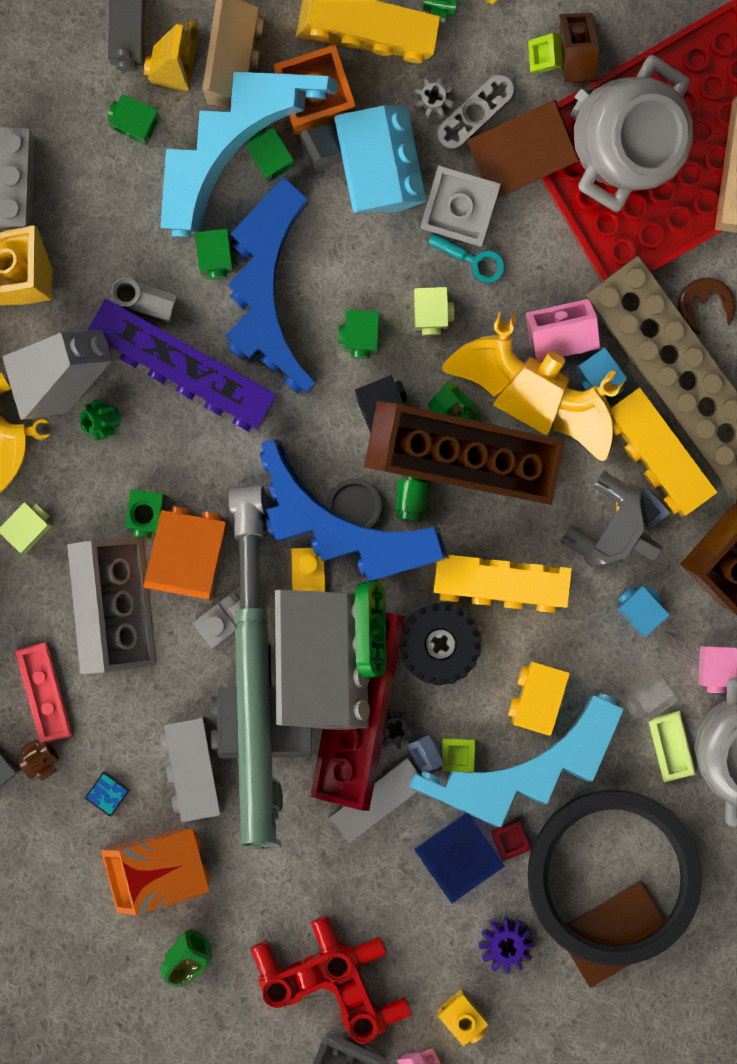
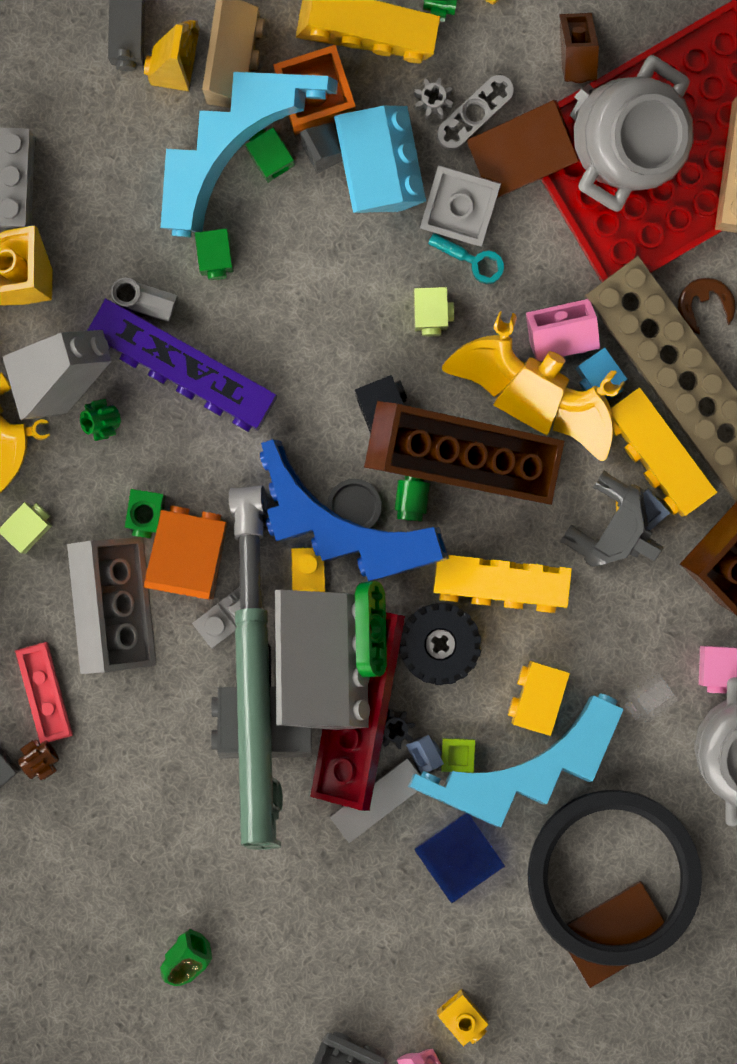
tile [84,771,131,817] -> none
orange slope [101,828,210,916] -> none
green brick [107,94,160,145] -> none
light grey brick [160,716,222,822] -> none
blue arch [225,177,316,395] -> none
red pin [250,915,412,1044] -> none
green brick [338,310,379,359] -> none
green rock [427,380,481,422] -> none
dark purple gear [479,916,535,974] -> none
dark red tile [490,819,532,862] -> none
lime plate [528,33,563,74] -> none
dark azure brick [616,586,669,637] -> none
yellowish green tile [648,711,696,782] -> none

